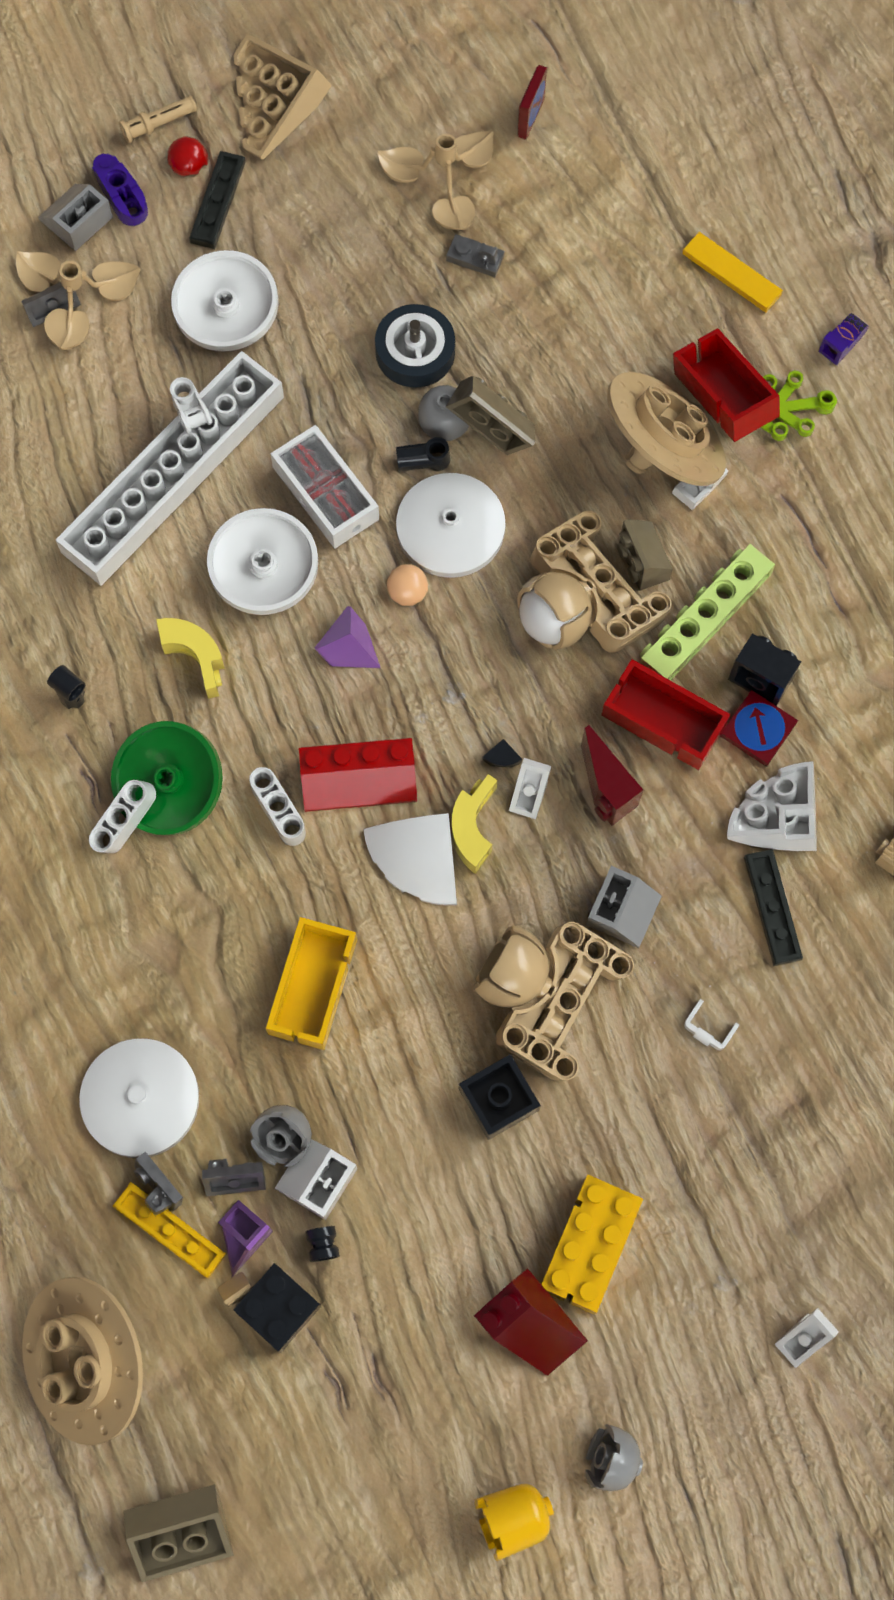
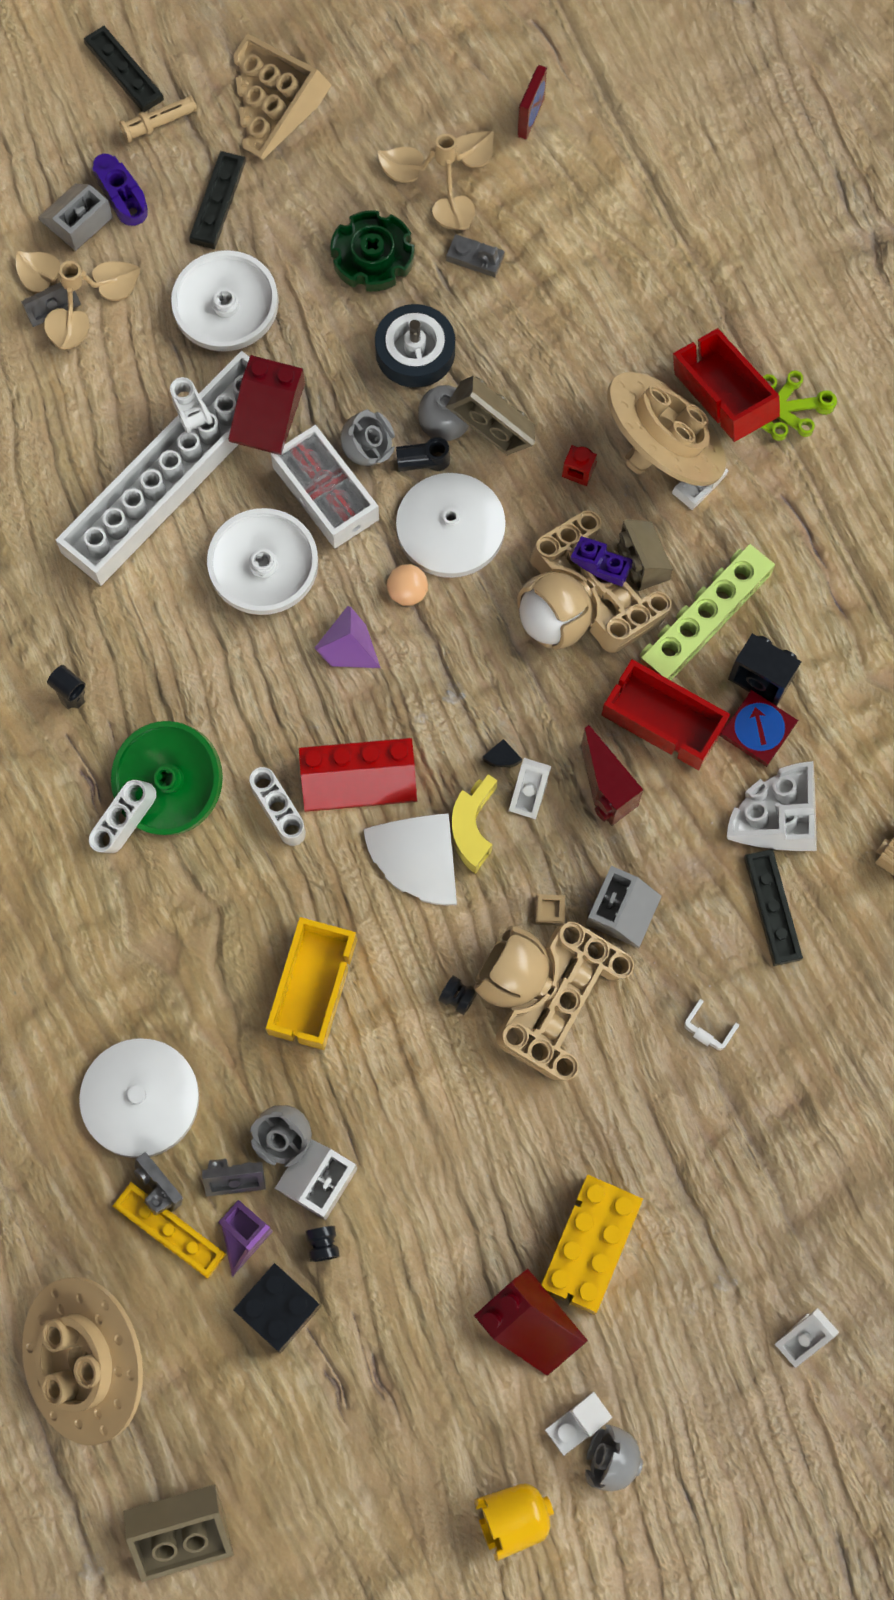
light yellow arch [156,618,224,699] -> none
red hair [167,136,208,176] -> none
tan slope [218,1272,253,1307] -> none
black brick [458,1054,541,1140] -> none
yellow tile [683,232,783,313] -> none
dark purple leg [819,313,869,366] -> none
none -> pearl dark grey tile [83,26,164,112]
none -> dark red slope [228,355,305,455]
none -> dark green piece [330,210,415,292]
none -> light grey cylinder [340,410,395,466]
none -> black wheel [439,975,477,1015]
none -> tan tile [535,894,565,926]
none -> white slope [545,1392,613,1456]
none -> red brick [562,445,597,486]
none -> dark purple slope [571,536,633,587]

